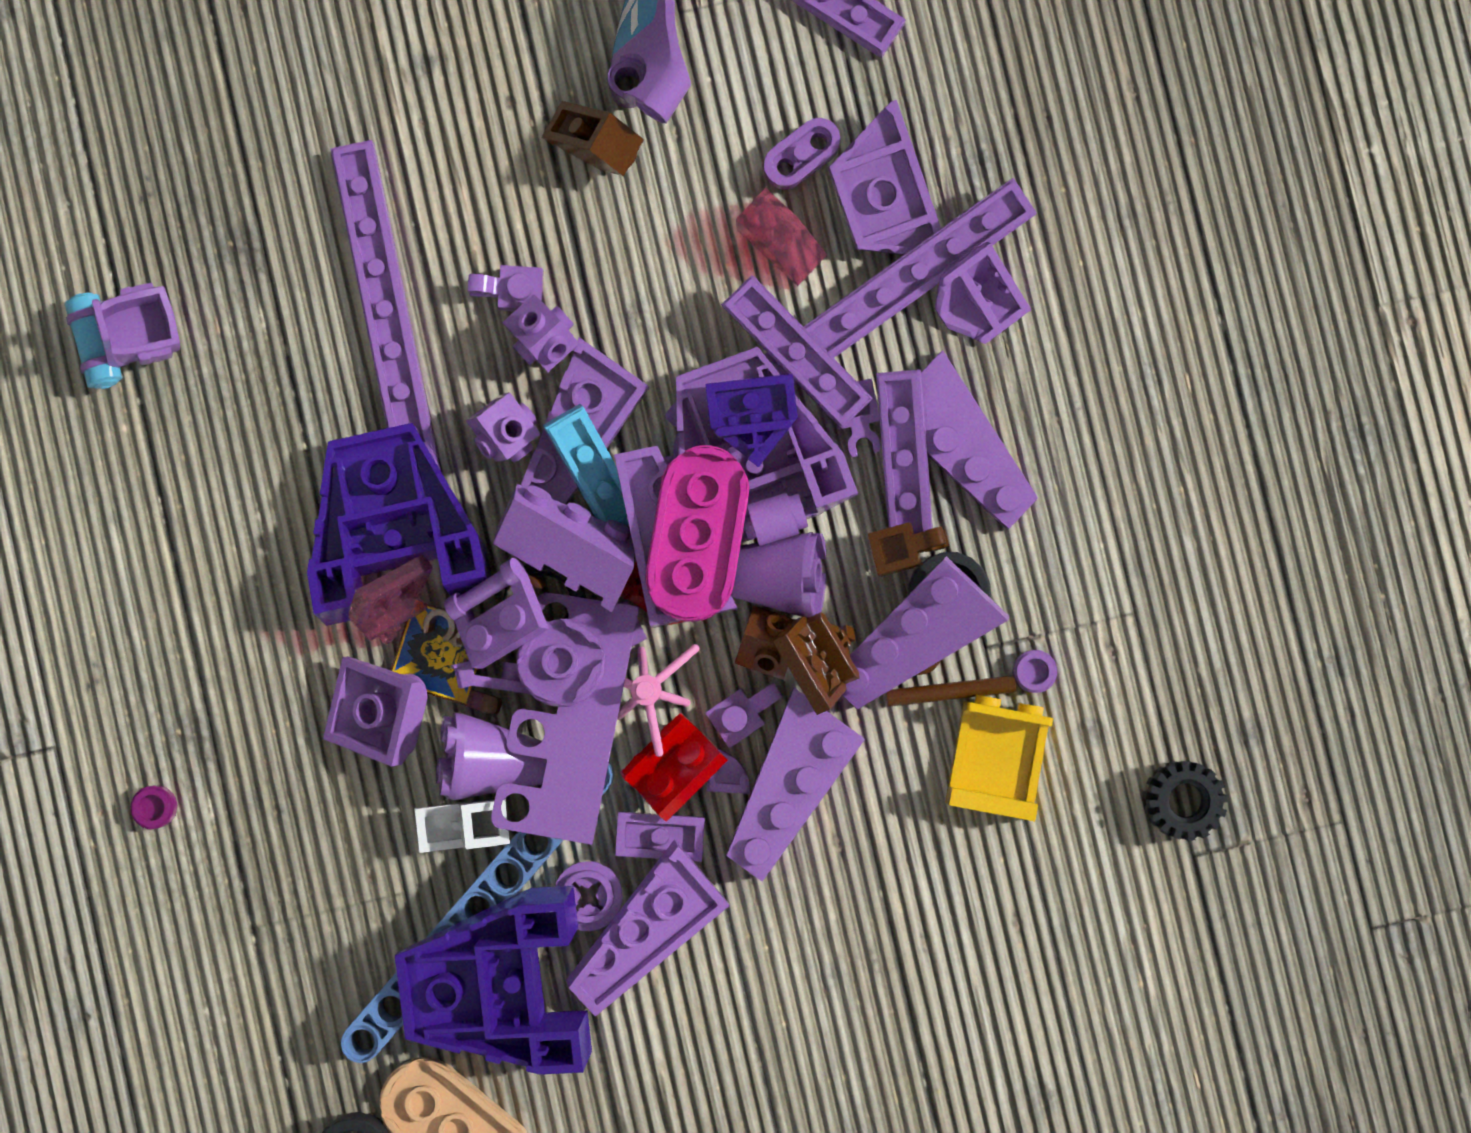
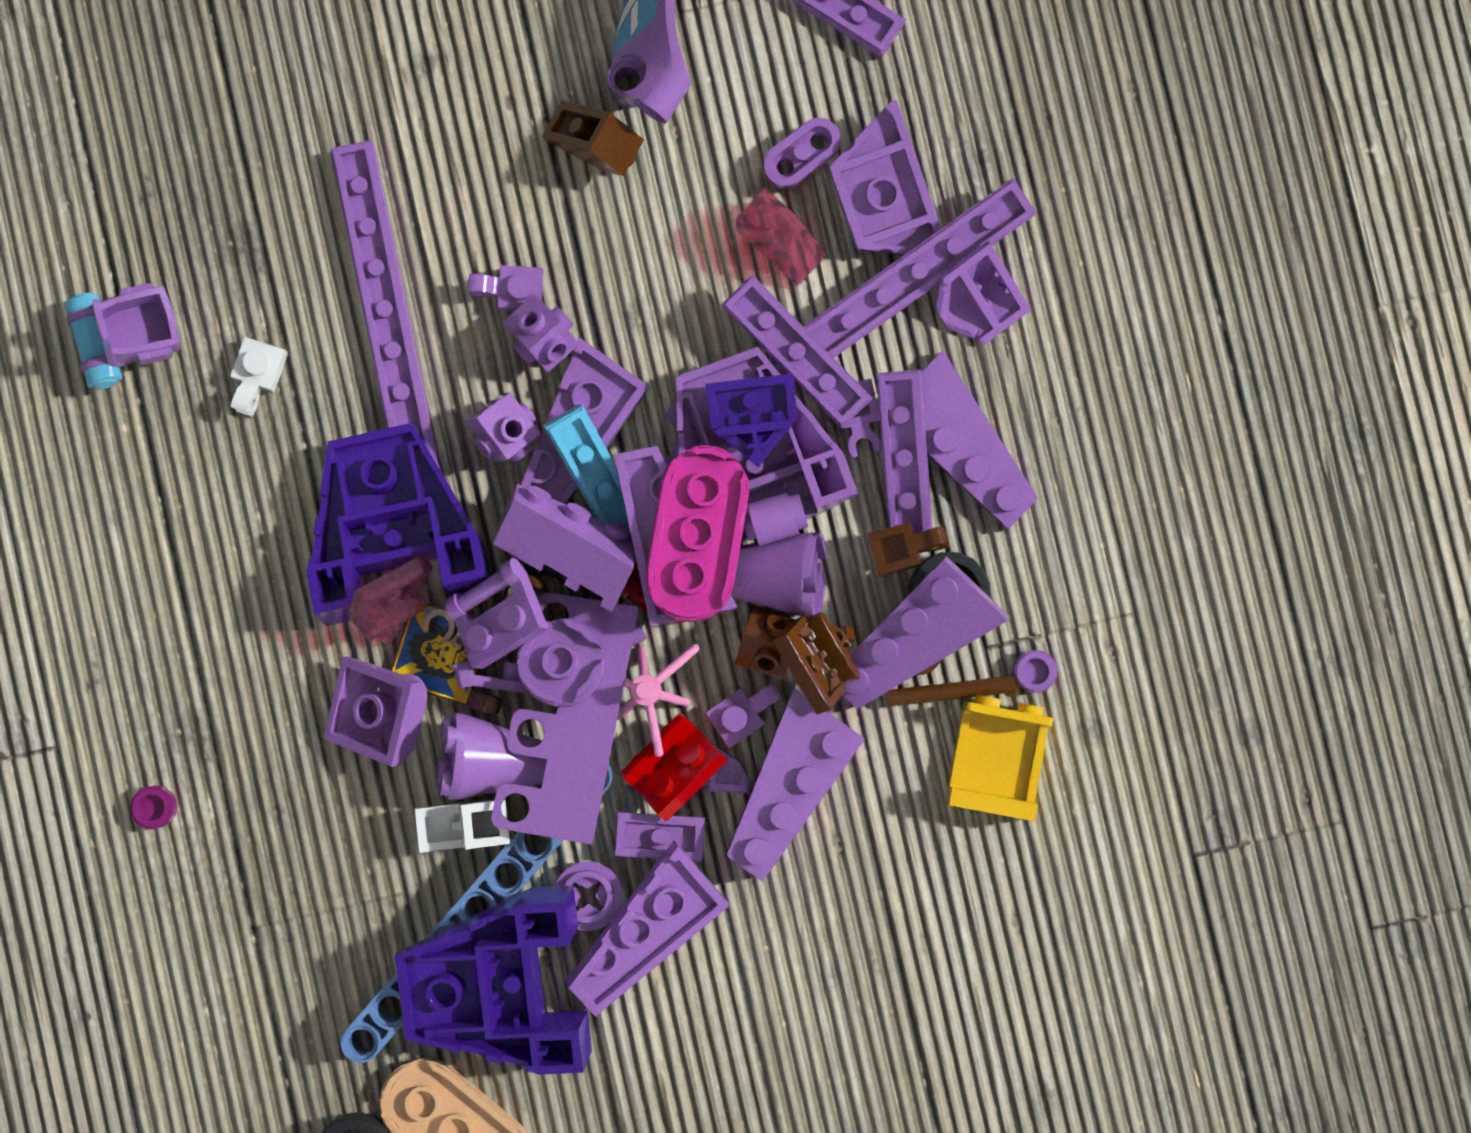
black tyre [1143,761,1228,841] -> none
none -> white plate [230,337,288,417]

